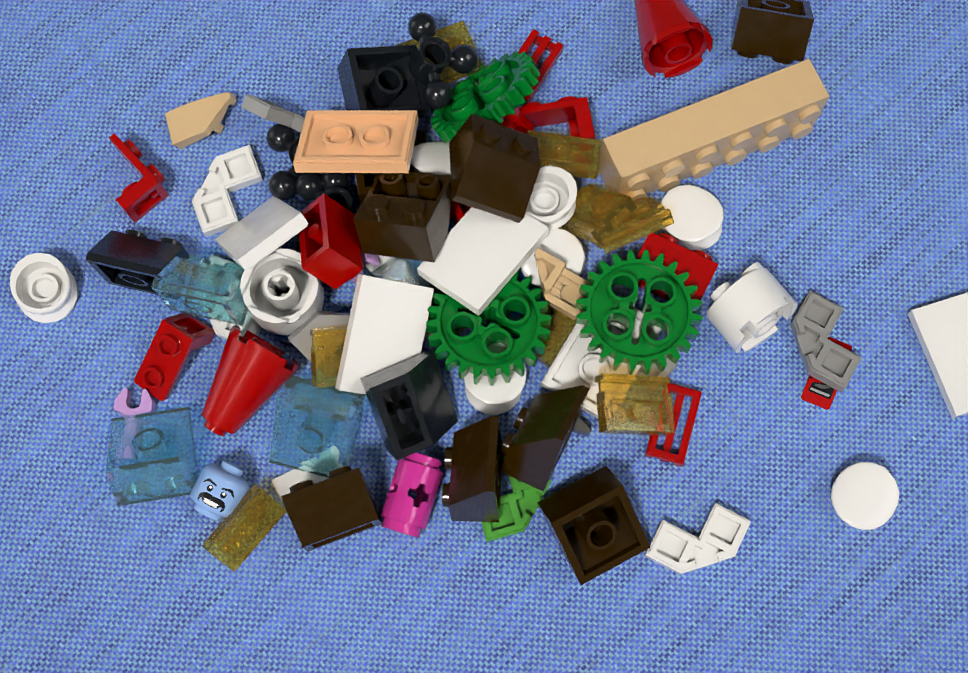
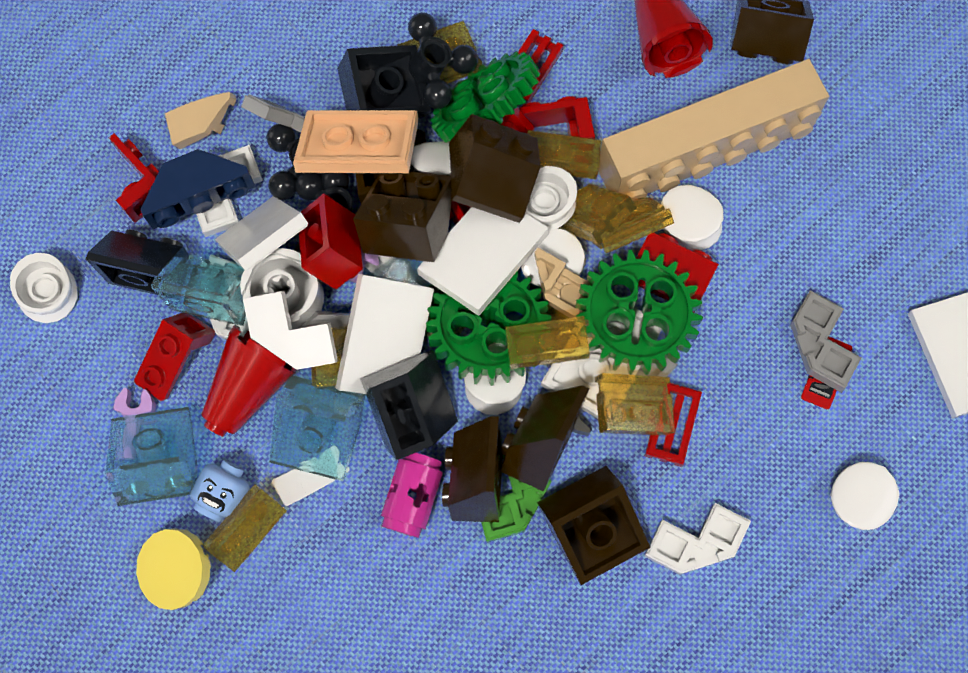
dark brown slope [281,466,382,552] -> none
white brick [706,262,798,353] -> none
none -> light yellow tile [136,528,211,610]
none -> dark blue slope [140,149,256,229]
none -> white tile [243,291,338,370]
none -> clear yellow plate [505,316,590,369]

